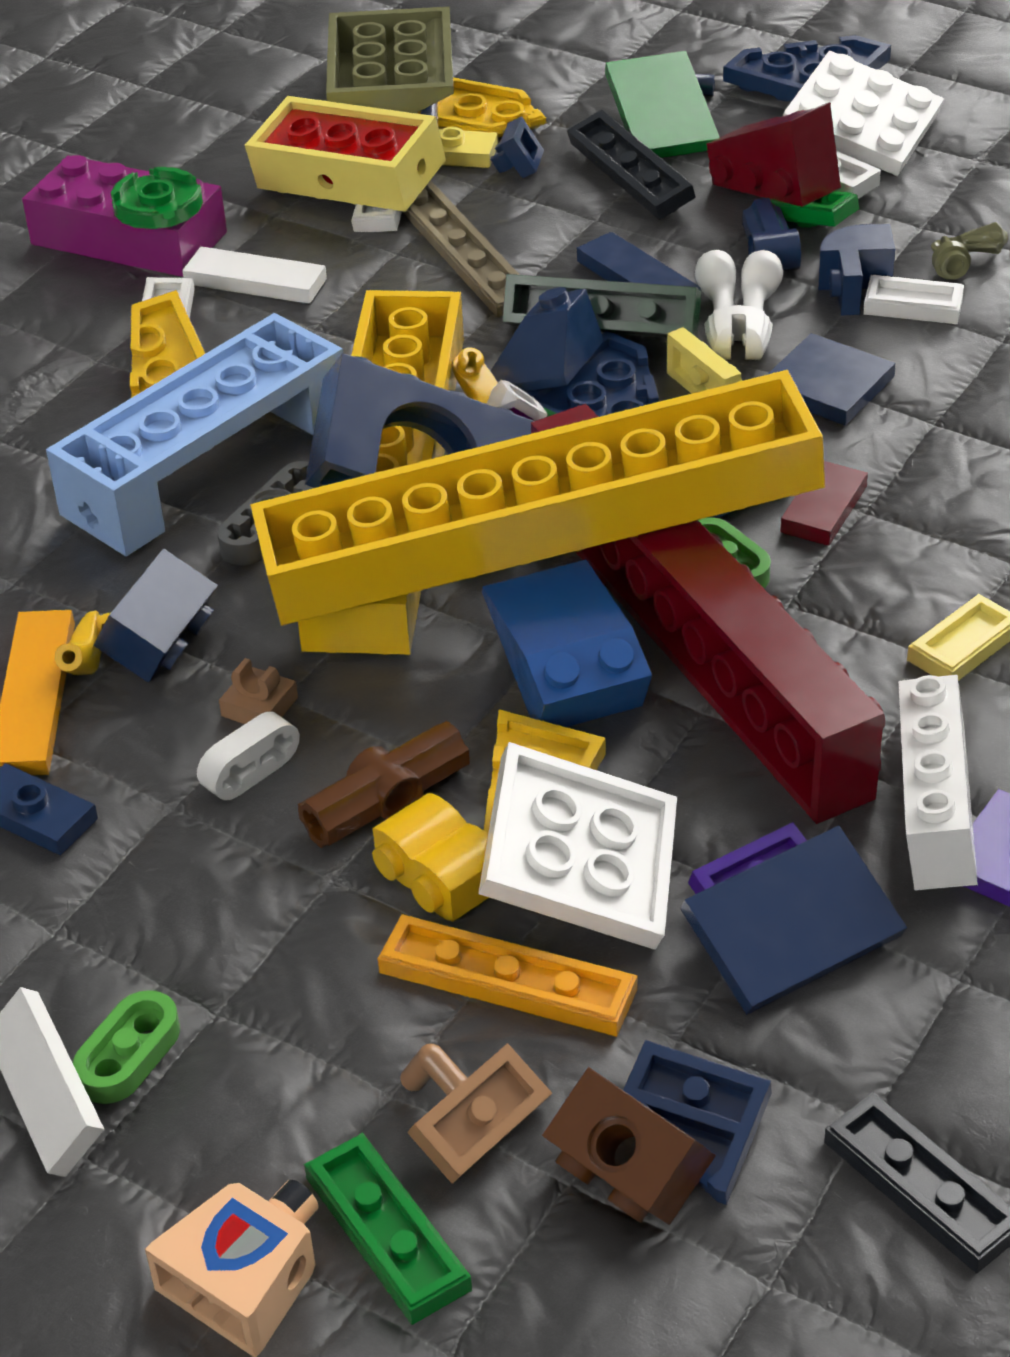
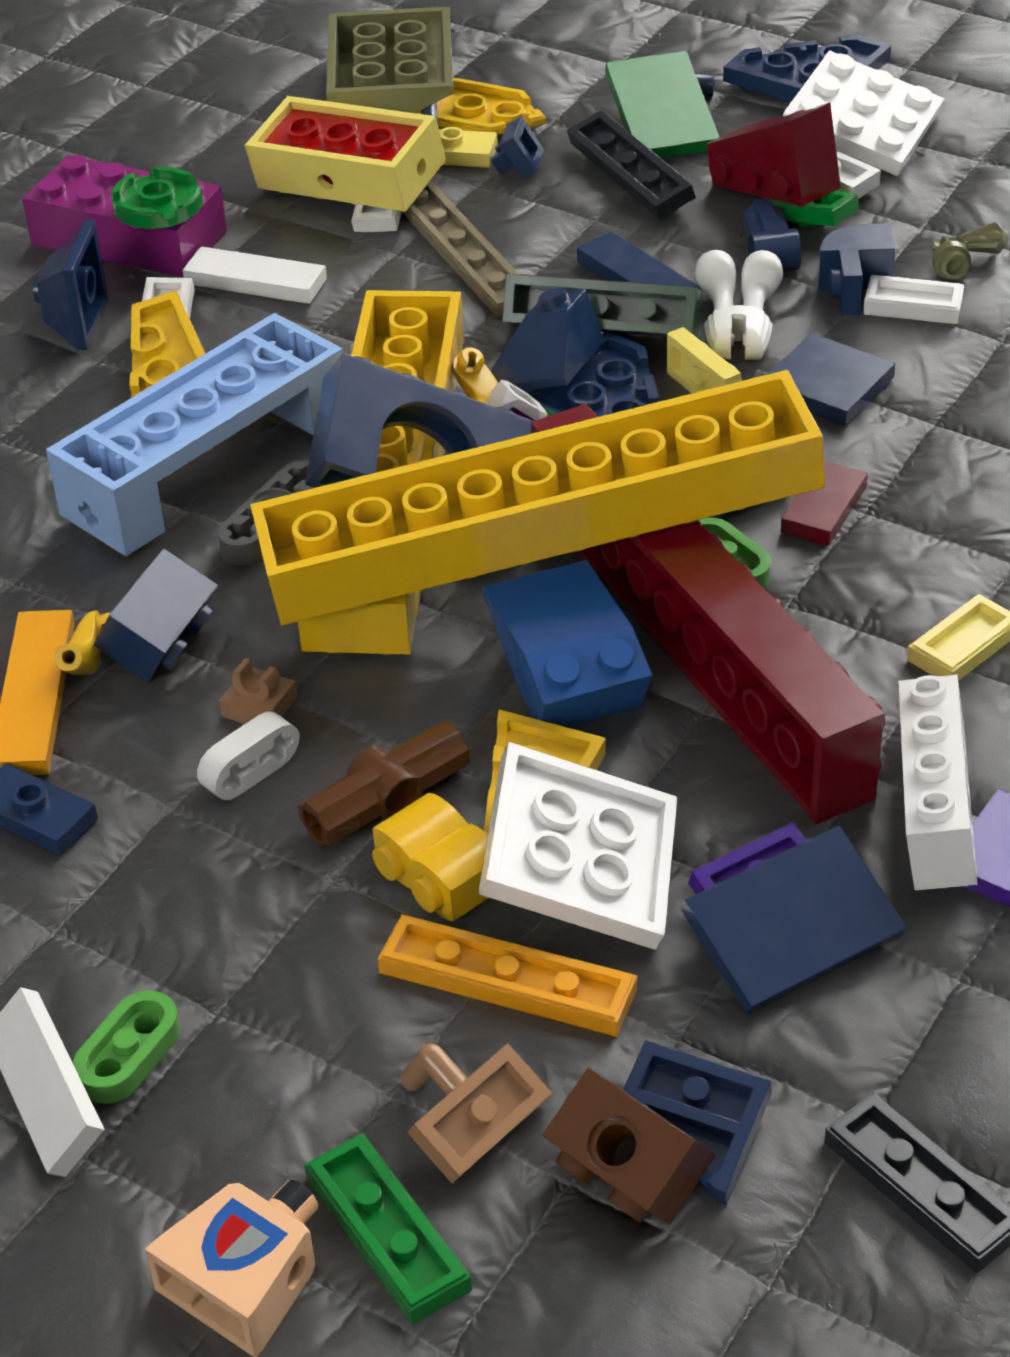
none -> dark blue slope [33,219,109,350]

